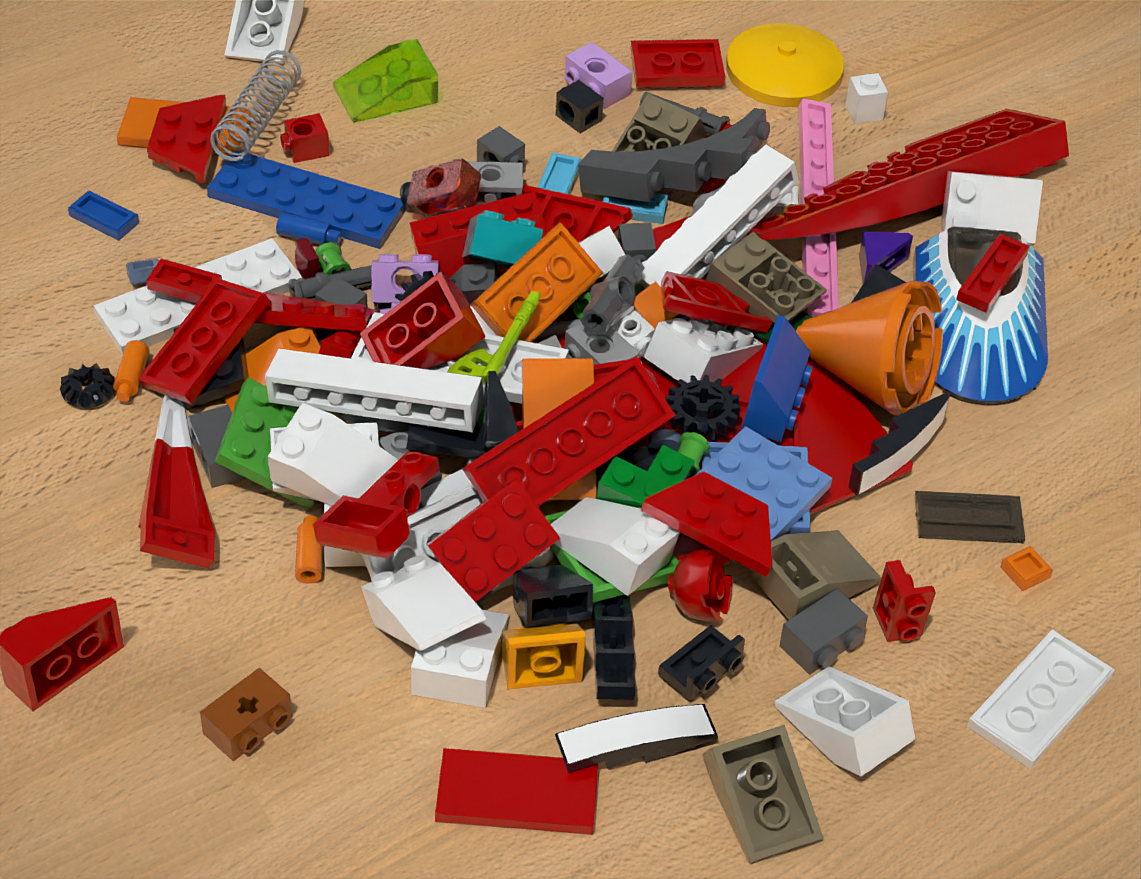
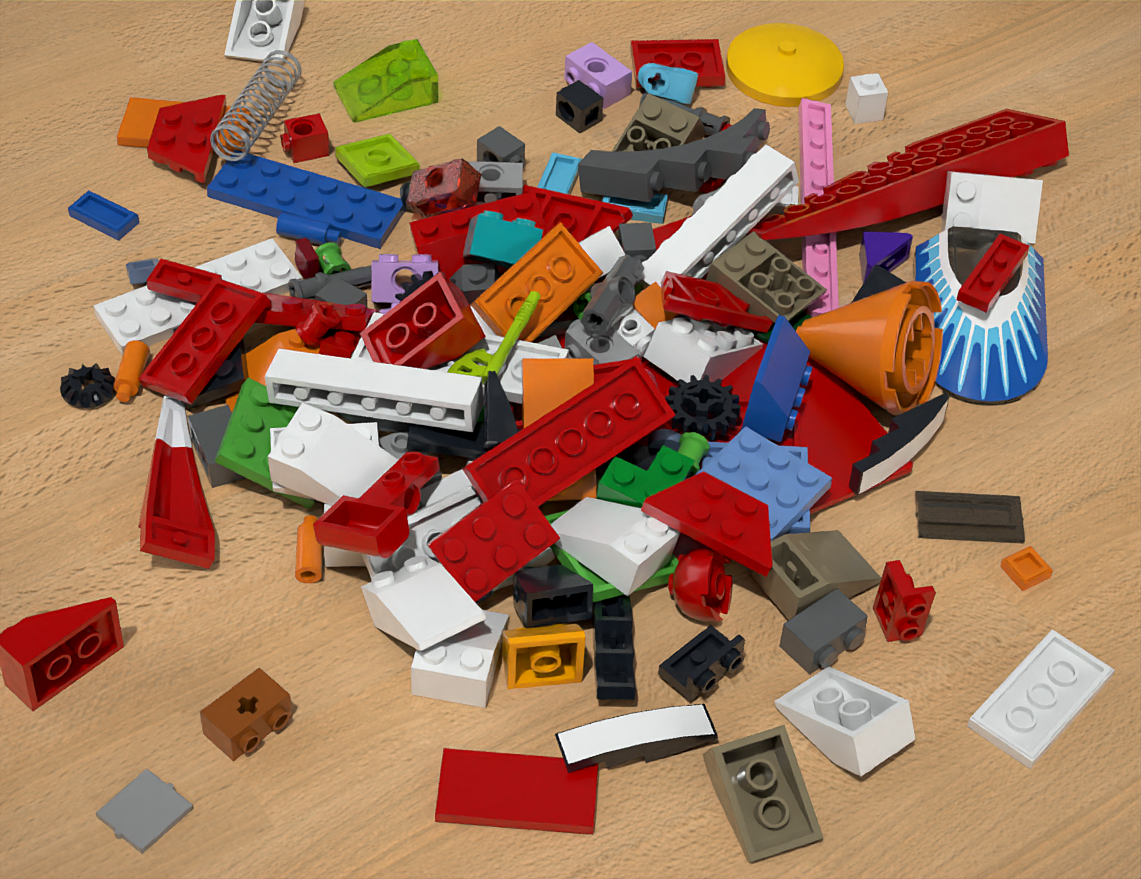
none -> light grey piece [96,769,193,854]
none -> red bush [295,301,340,347]
none -> lime plate [335,133,420,187]
none -> medium azure piece [638,63,699,104]

